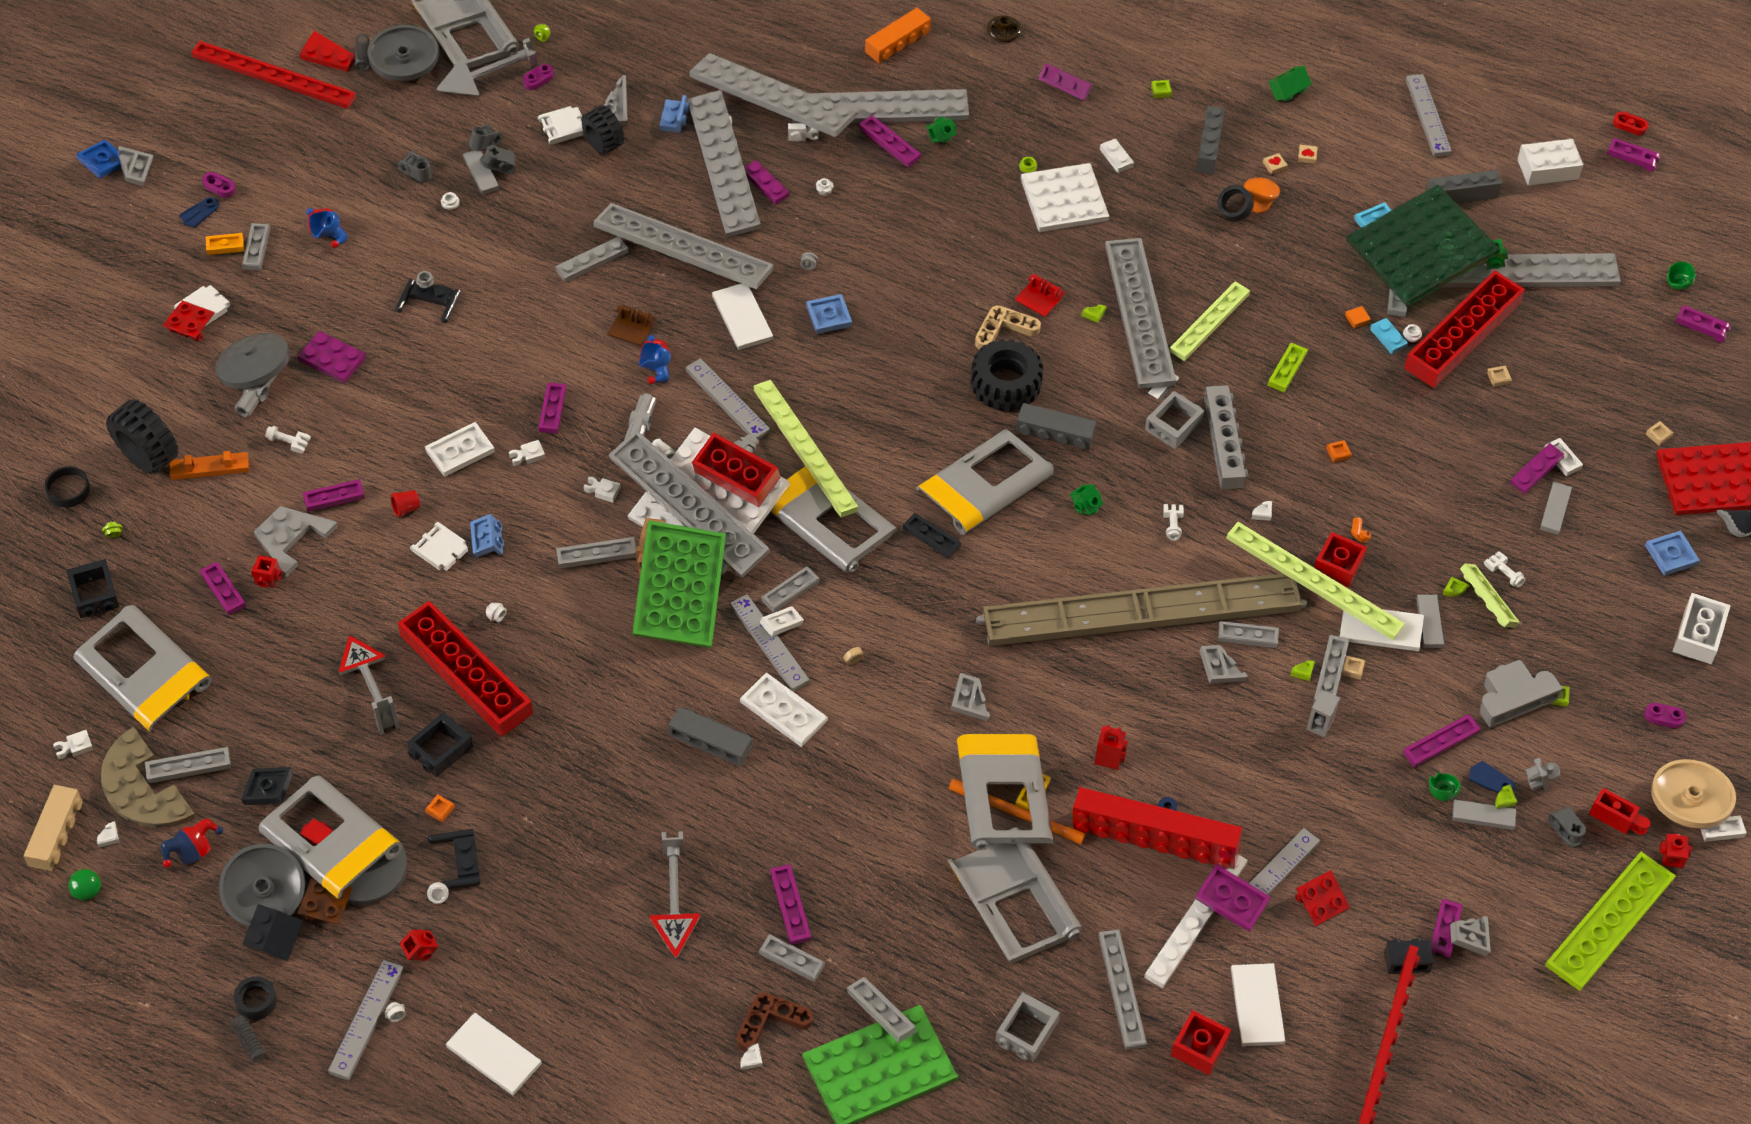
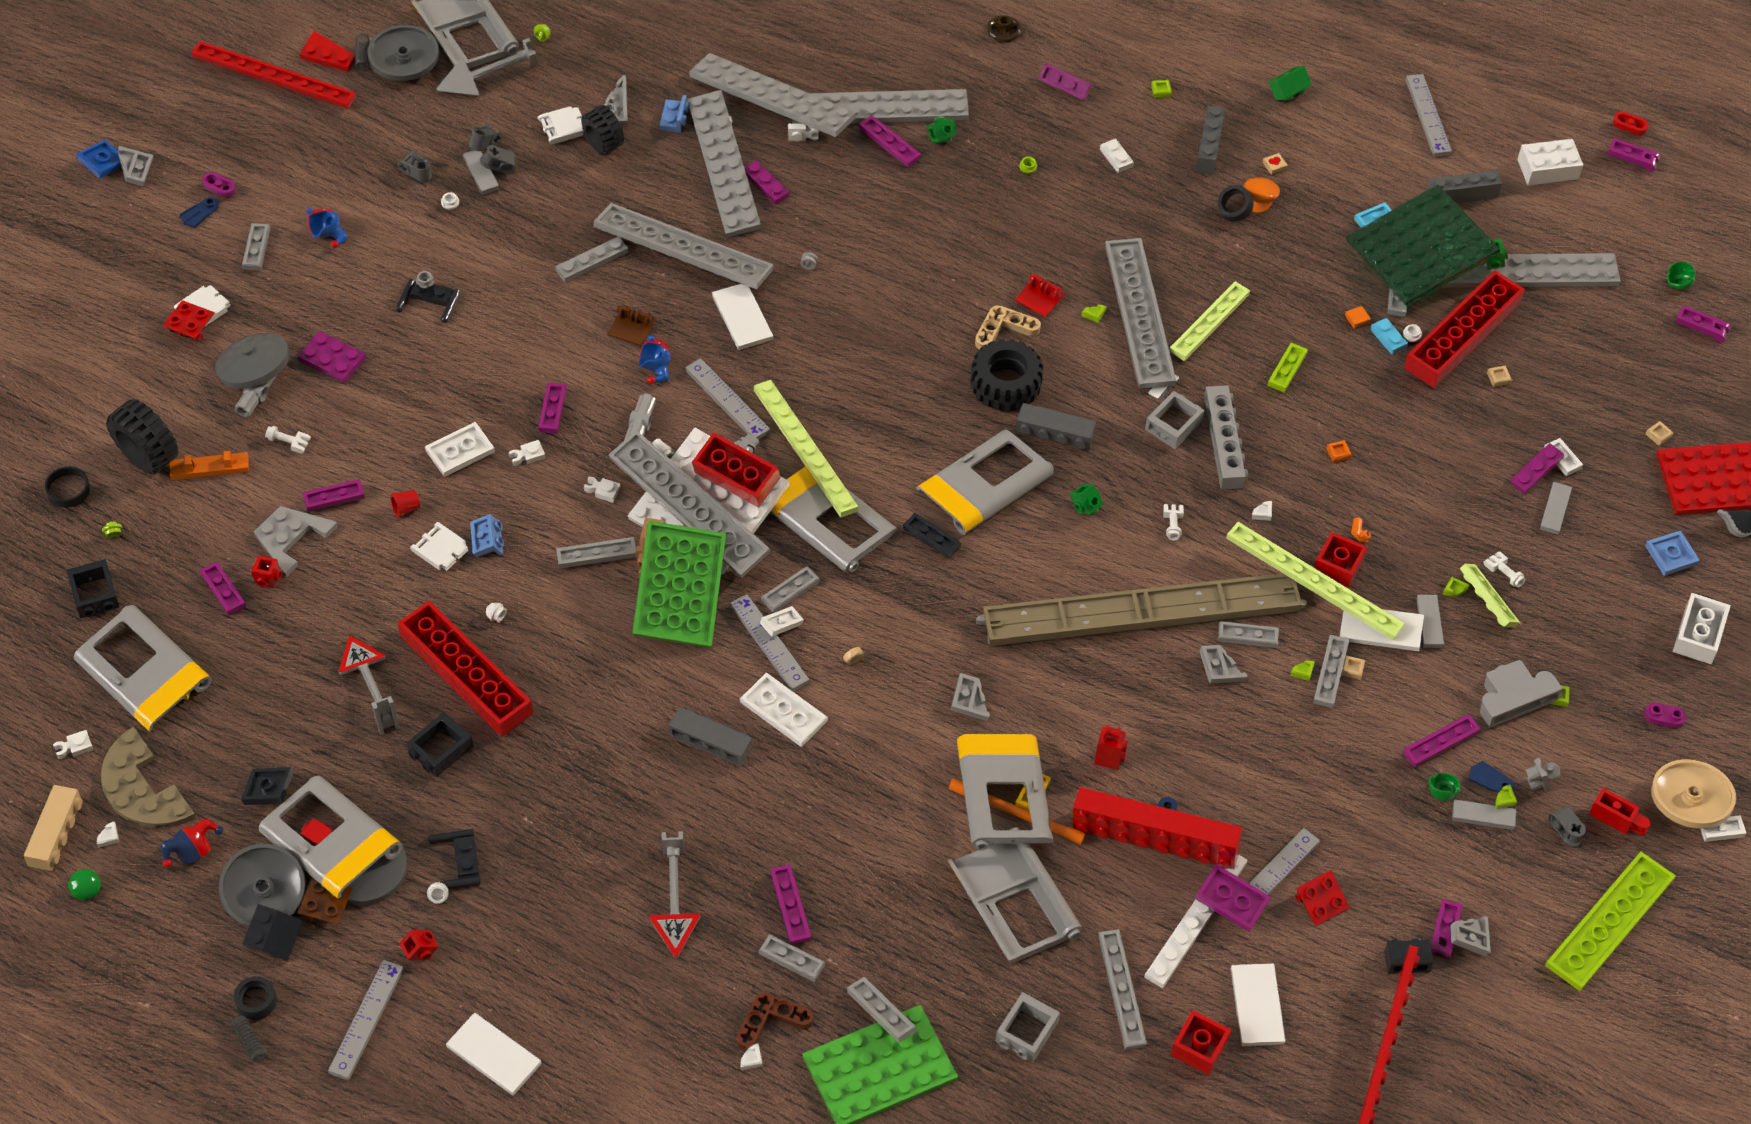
light grey plate [145,747,231,784] -> none
light orange plate [206,233,244,255] -> none
white plate [385,1002,406,1022] -> none
orange tile [425,794,455,823] -> none
magenta plate [523,64,554,90] -> none
medium blue plate [806,294,852,334] -> none
white plate [816,179,833,195] -> none
orange brick [865,8,931,63] -> none
white plate [1021,163,1109,232] -> none
tan tile [1298,145,1317,164] -> none
light grey brick [1307,690,1340,737] -> none
red brick [1659,833,1692,868] -> none

